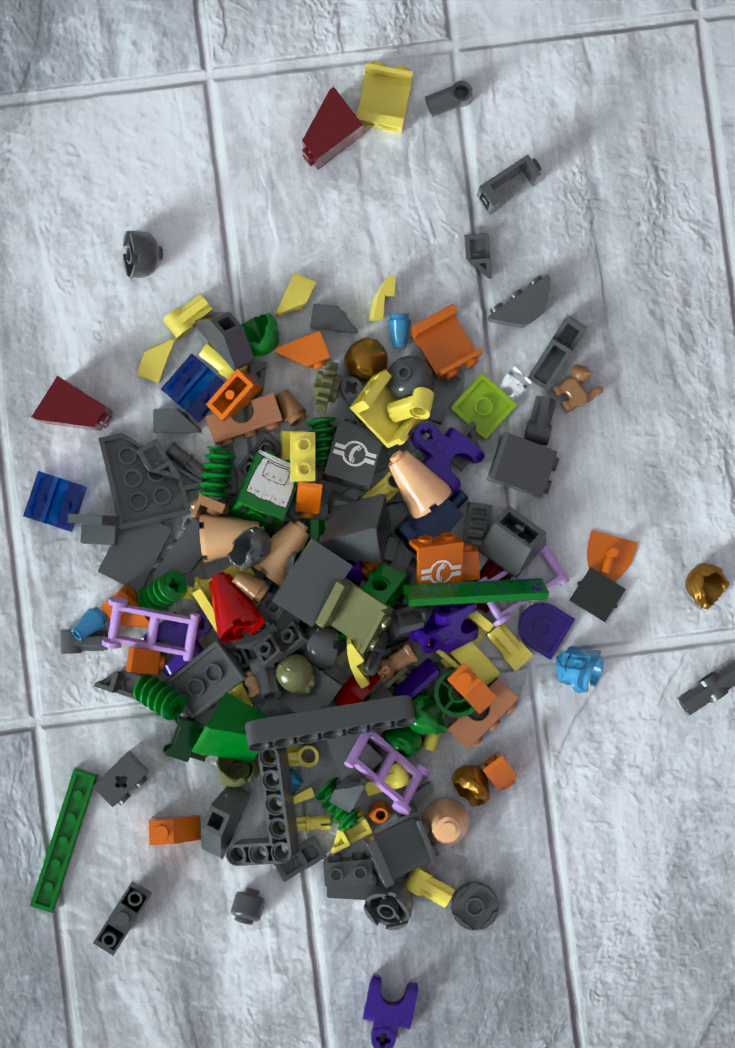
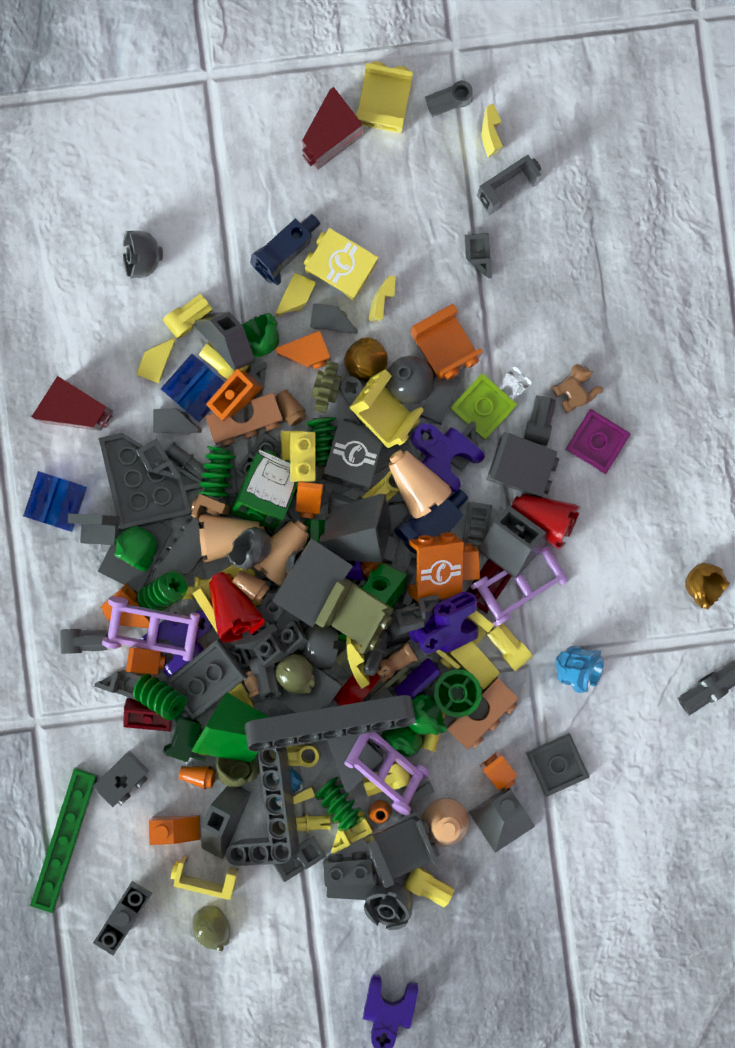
dark azure cone [71,606,108,641] -> none
dark grey head [231,887,265,925] -> none
dark grey slope [329,777,368,813] -> none
light yellow piece [387,387,434,423] -> none
dark azure cone [388,313,411,348] -> none
green tile [403,578,549,606] -> none
orange slope [446,662,497,714] -> none
dark grey tile [451,882,499,930] -> none
pearl gold hair [452,765,490,807] -> none
dark grey slope [488,275,551,328] -> none
dark purple tile [518,603,575,660] -> none
dark grey slope [527,314,587,391] -> none
pearl dark grey piece [569,567,626,622] -> none
orange shield [587,530,637,582] -> none
none -> green hair [114,526,157,572]
none -> dark red slope [123,698,172,732]
none -> light yellow panel [170,855,239,900]
none -> orange cone [179,766,216,790]
none -> olive hair [192,906,230,951]
none -> dark blue piece [250,214,320,286]
none -> light yellow panel [303,228,378,301]
none -> dark grey slope [469,788,535,853]
none -> light yellow slope [481,103,503,157]
none -> red cone [511,494,581,550]
none -> dark grey tile [526,733,590,797]
none -> magenta tile [565,409,631,474]

